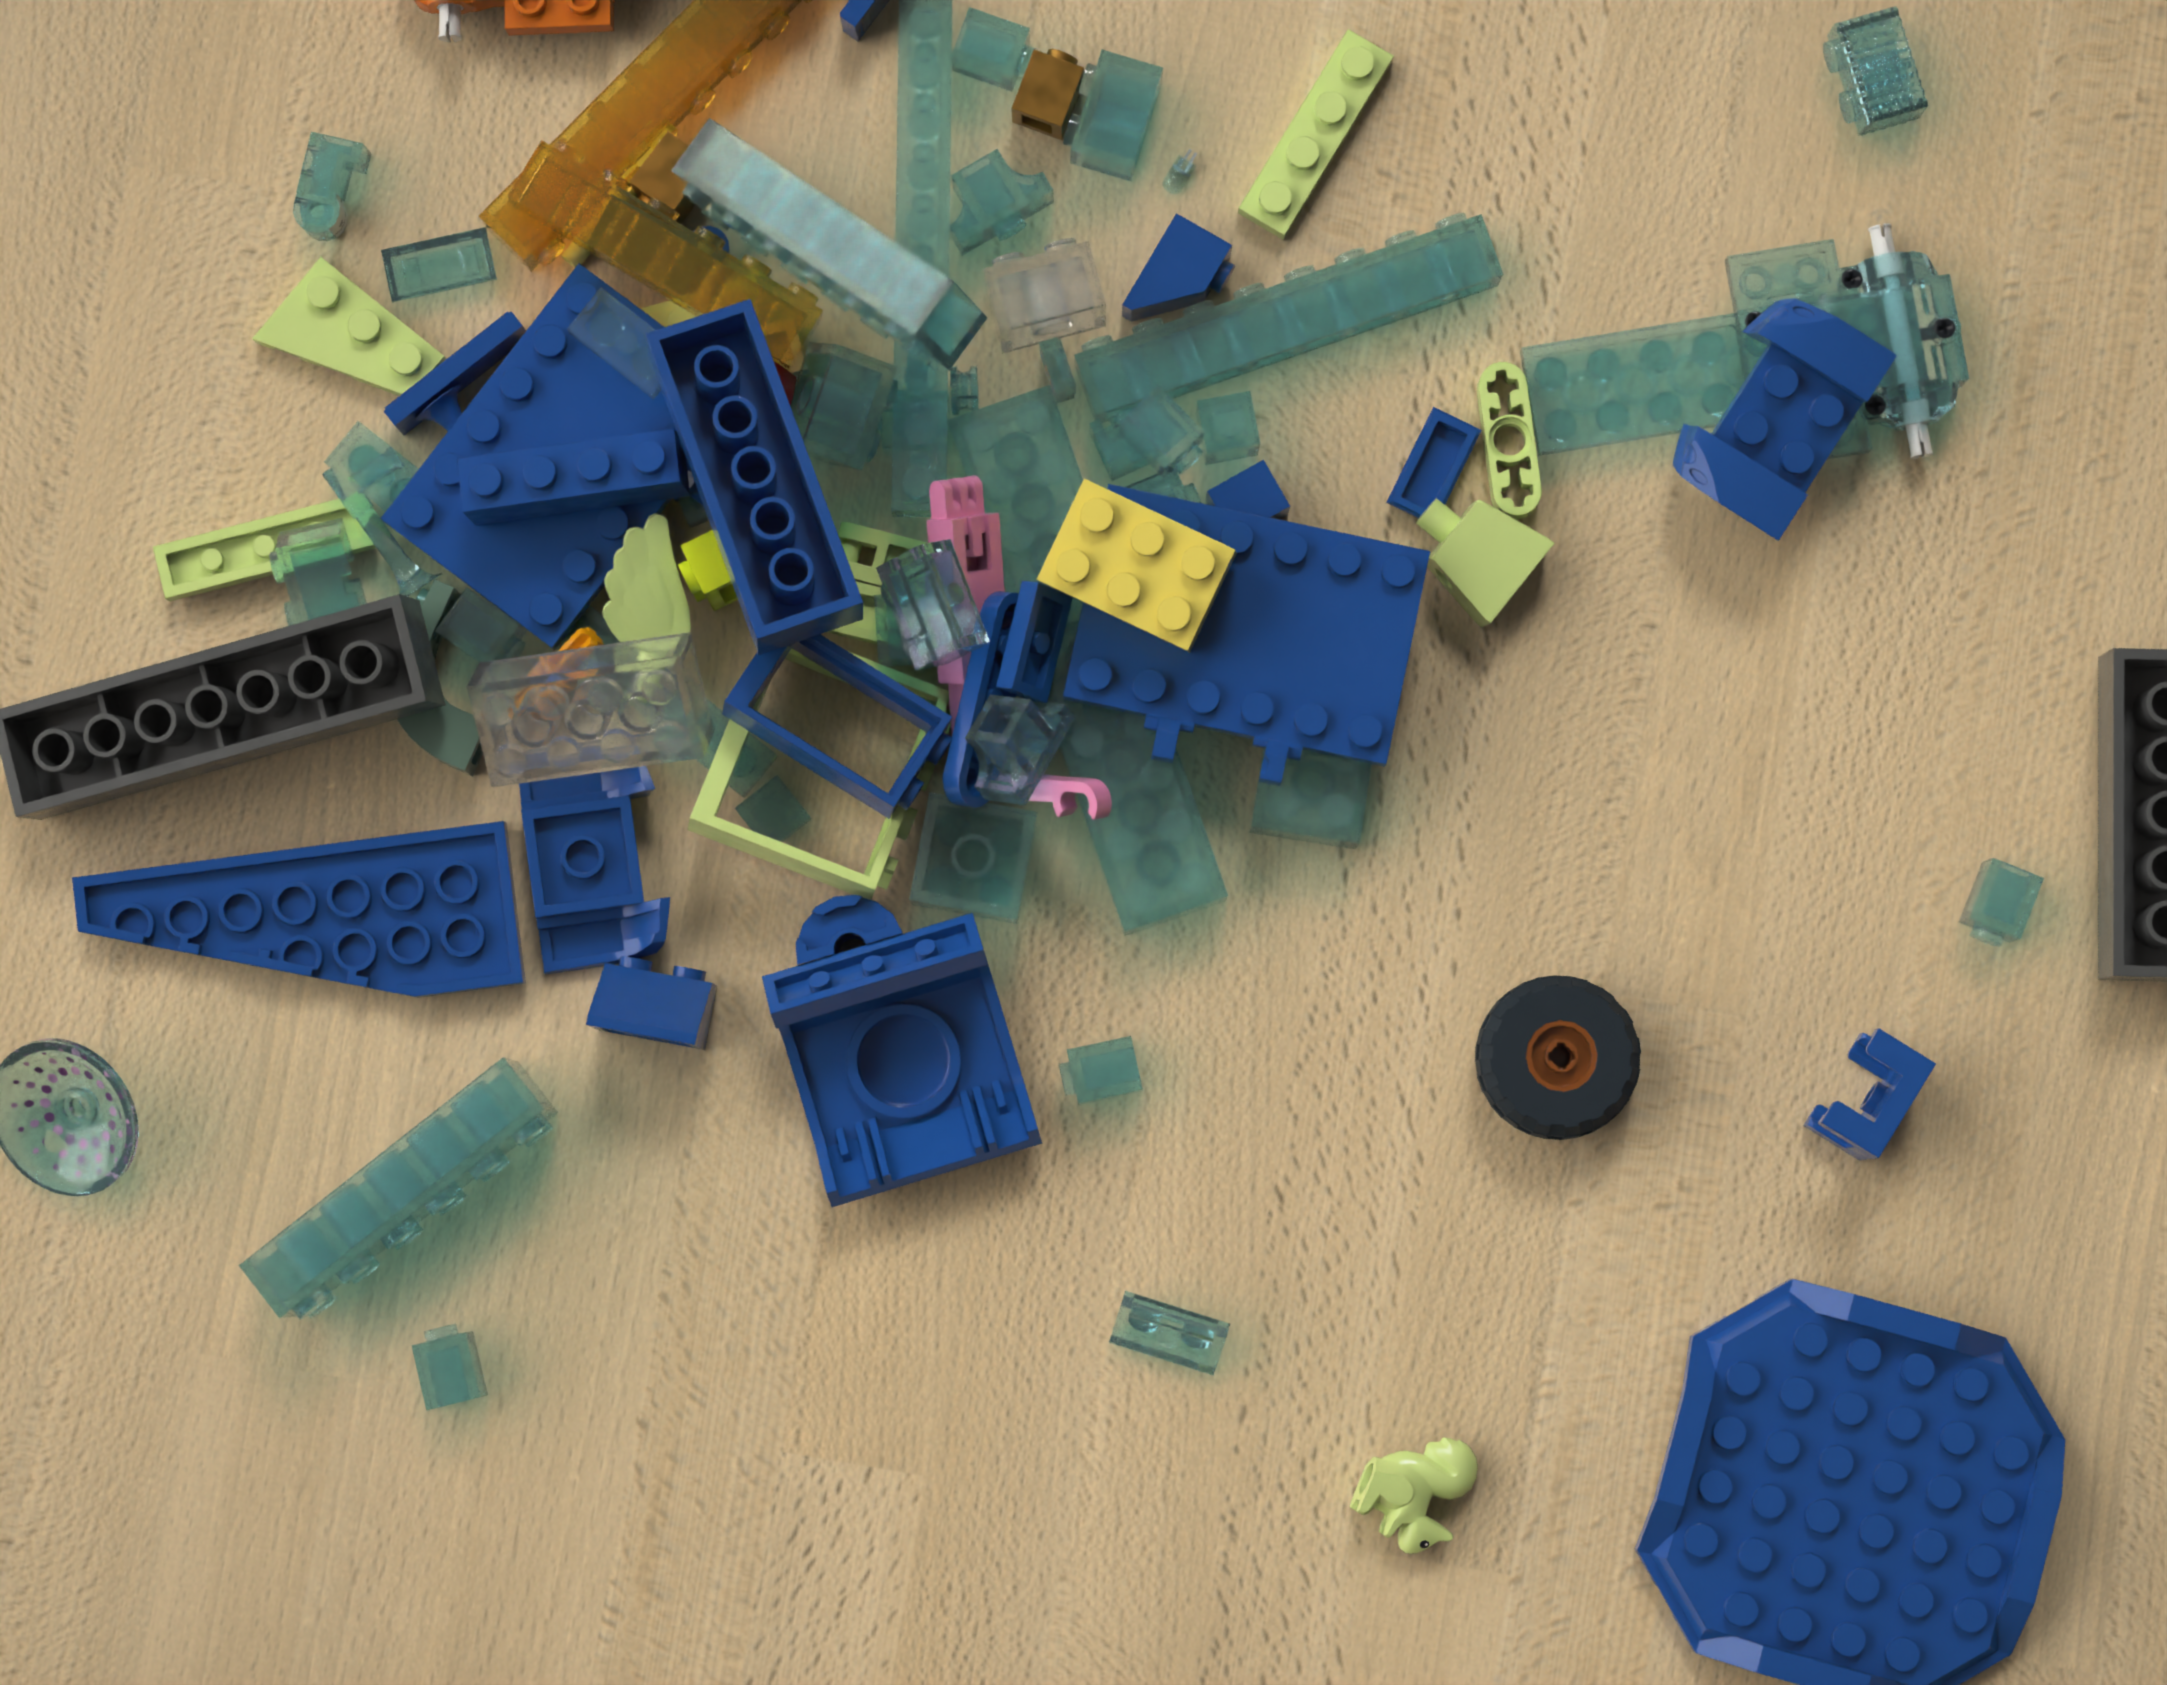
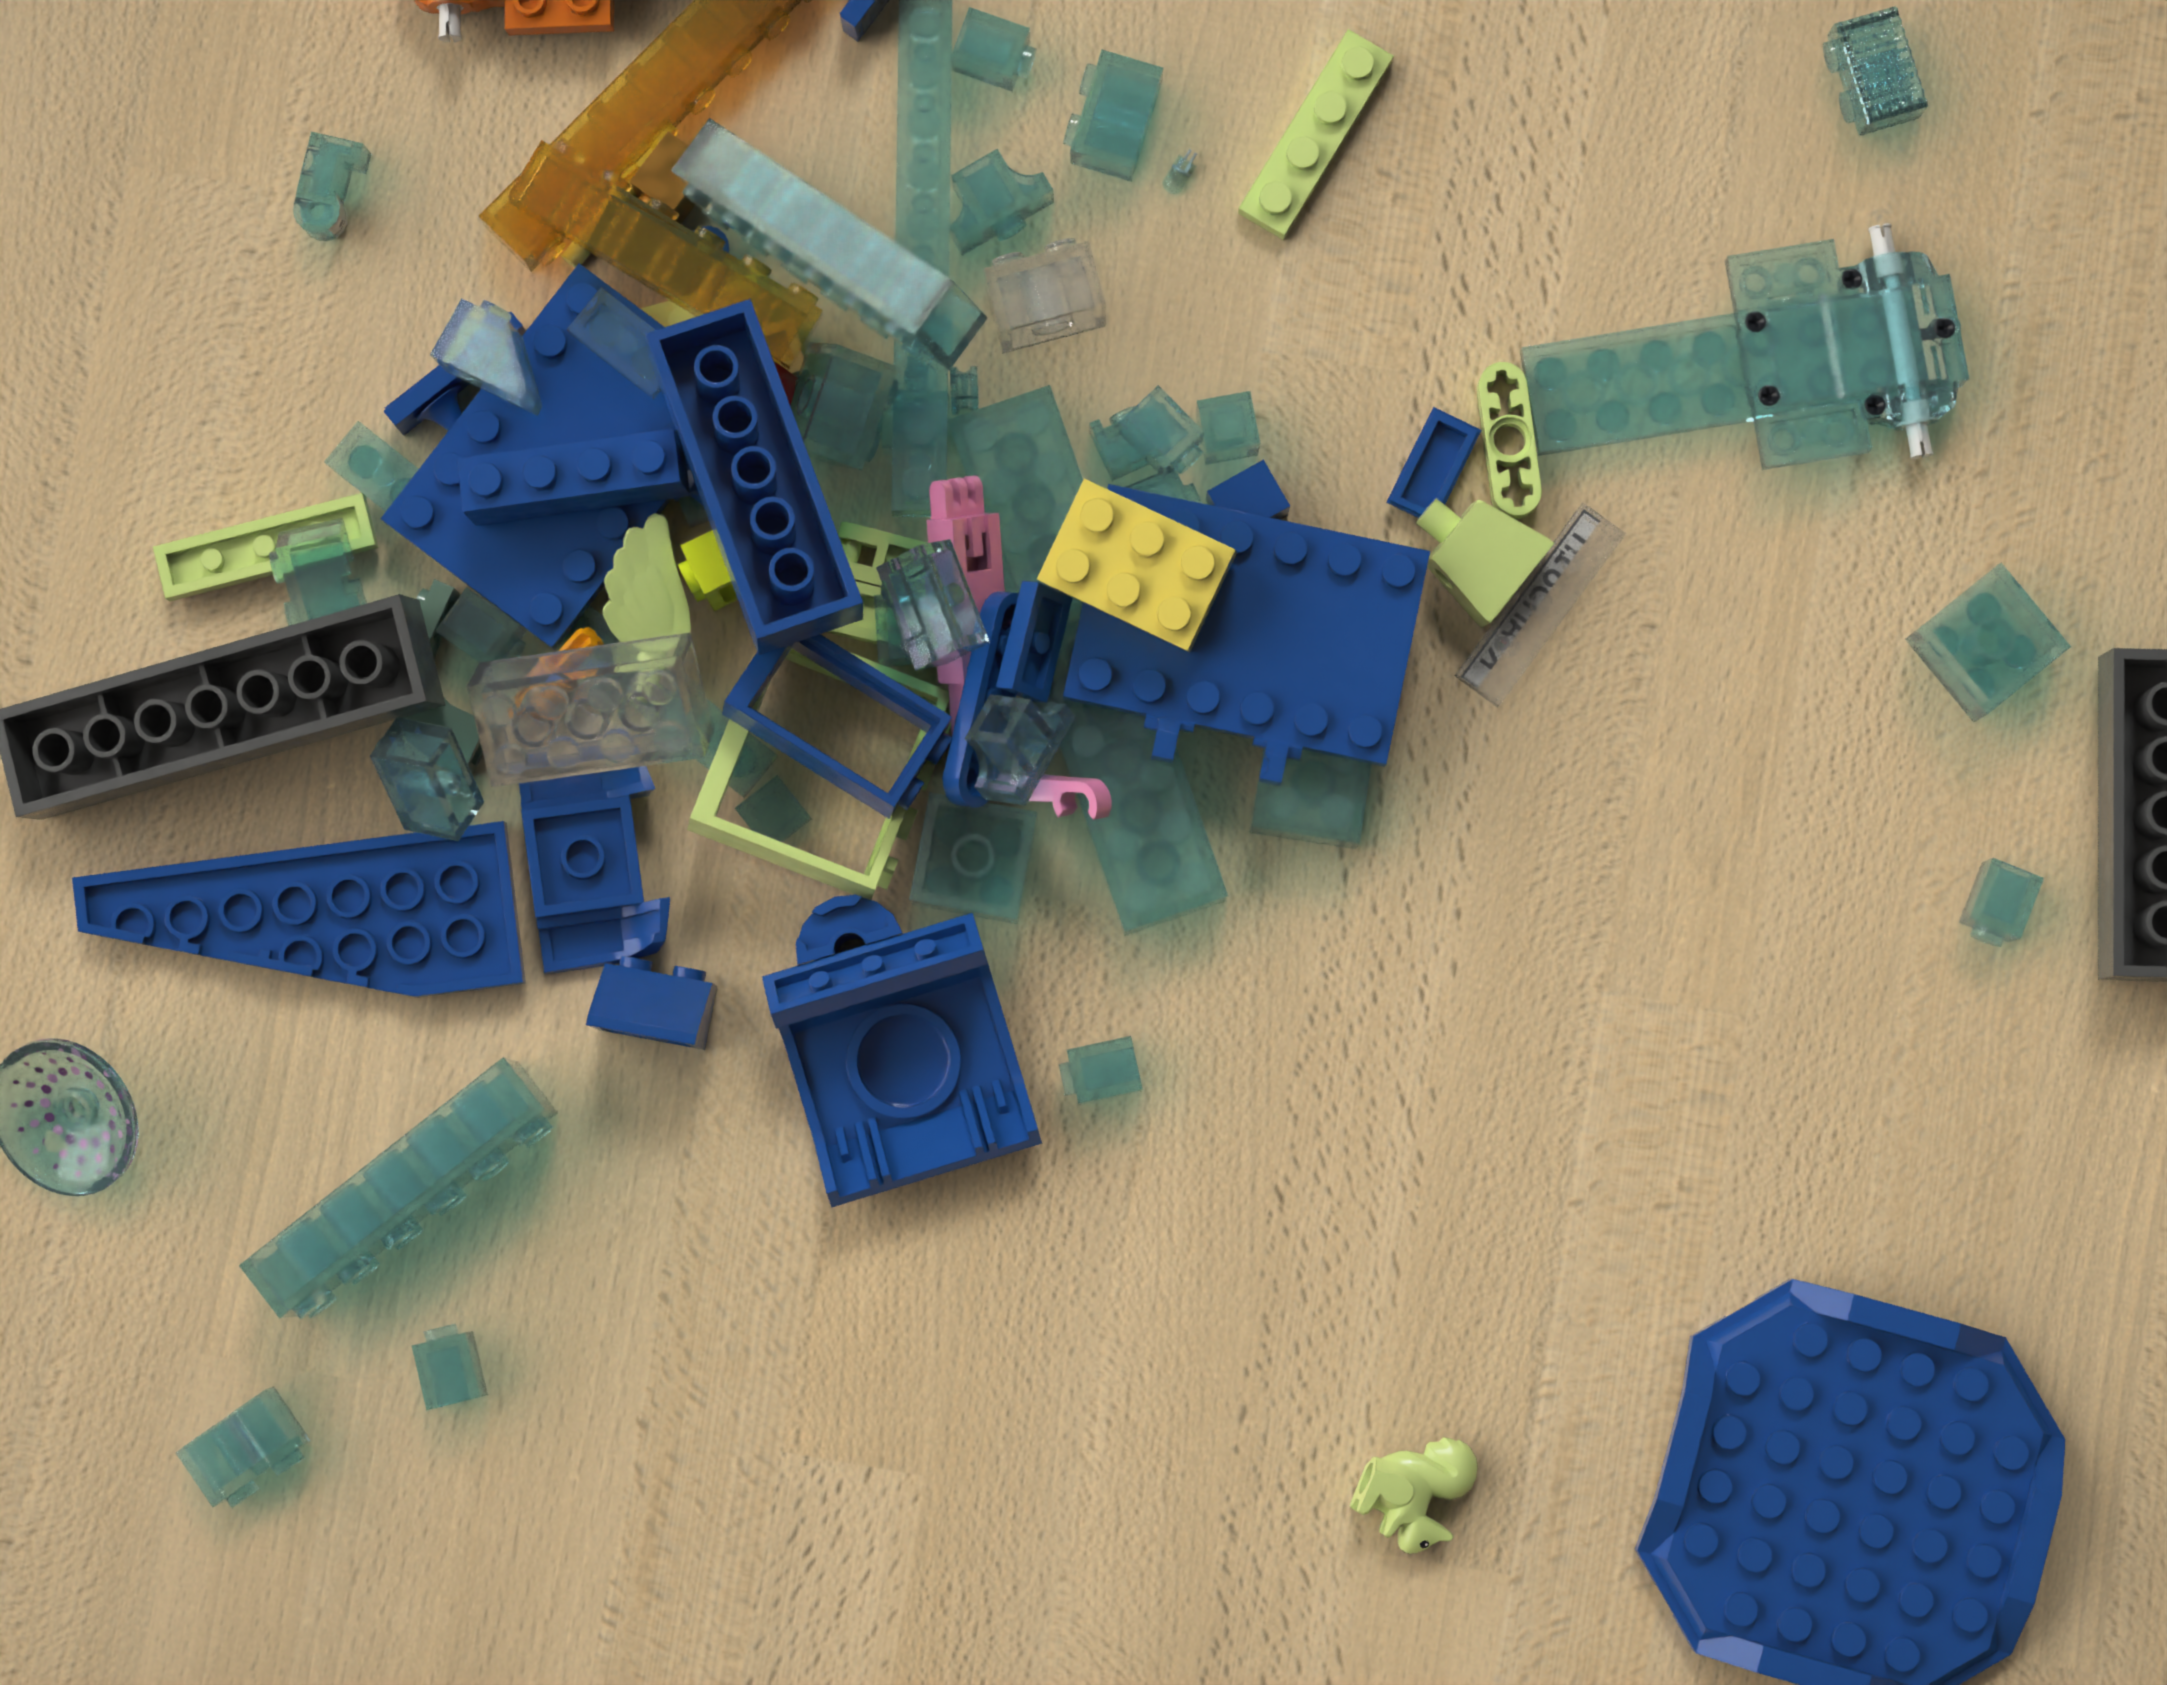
yellowish green wing [252,257,446,396] -> none
clear light blue piece [322,446,442,597] -> none
clear light blue tile [381,227,497,302] -> none
pearl gold brick [1011,49,1084,140] -> none
clear light blue tile [1039,337,1076,403] -> none
clear light blue brick [1074,213,1503,425] -> none
clear light blue plate [1109,1291,1230,1375] -> none
blue slope [1122,213,1235,322] -> none
black wheel [1475,975,1641,1140] -> none
blue piece [1672,298,1897,541] -> none
blue panel [1803,1028,1936,1160] -> none
none -> clear light blue brick [176,1387,311,1508]
none -> clear light blue brick [370,717,484,841]
none -> clear light blue slope [430,298,543,416]
none -> clear tile [1454,502,1626,708]
none -> clear light blue brick [1905,562,2071,722]

